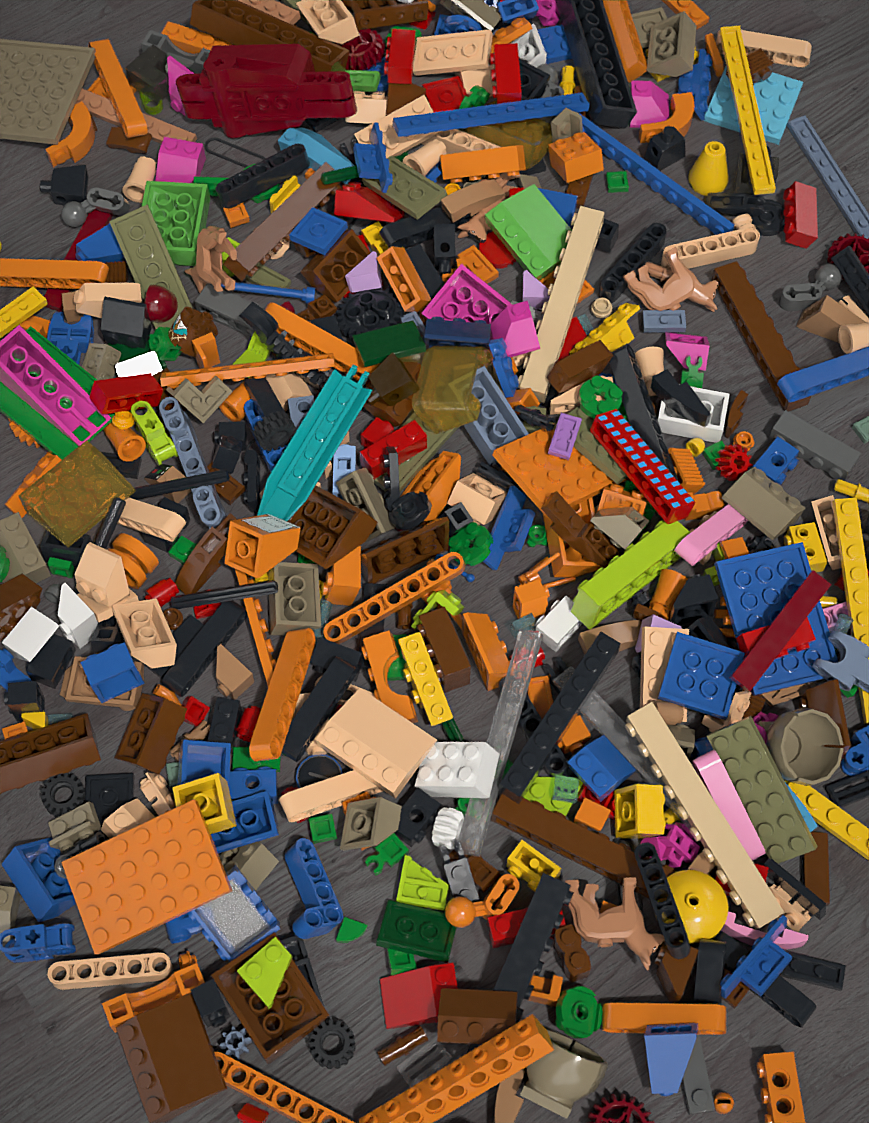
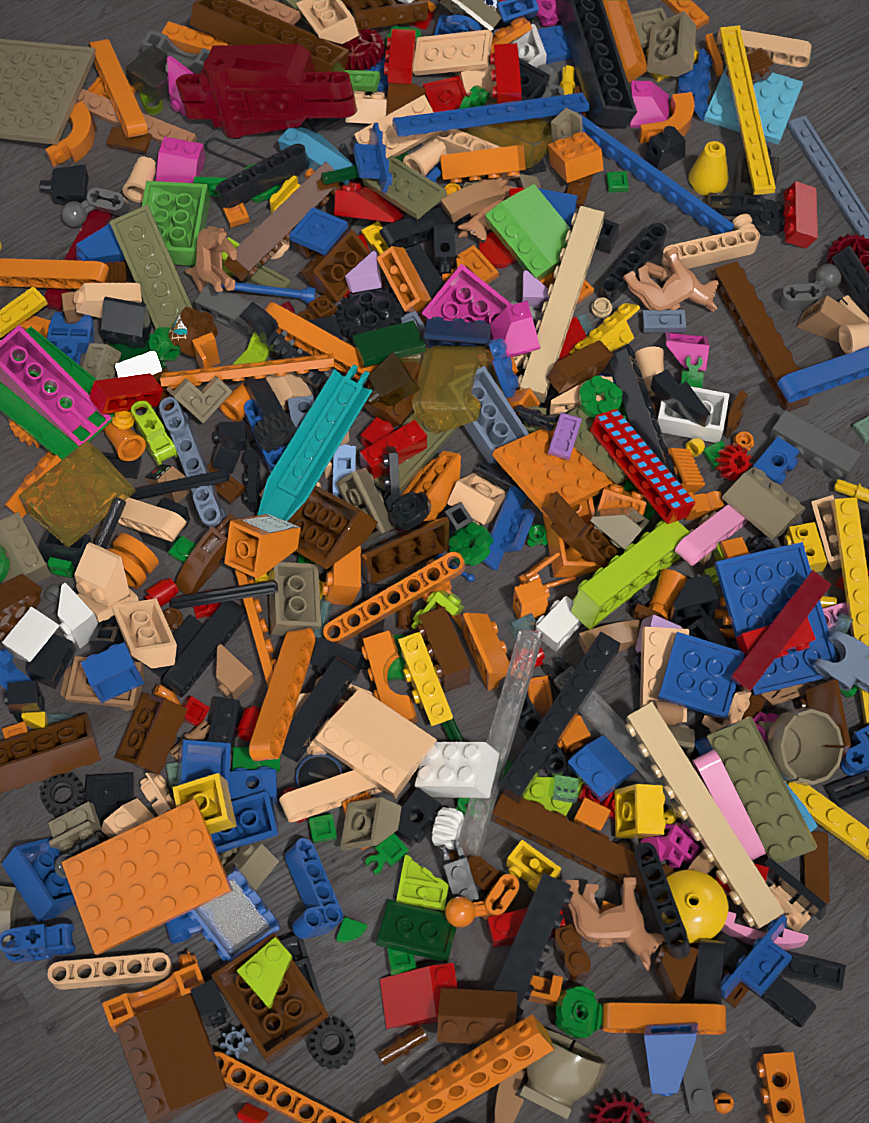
dark red helmet [145,284,178,323] -> none

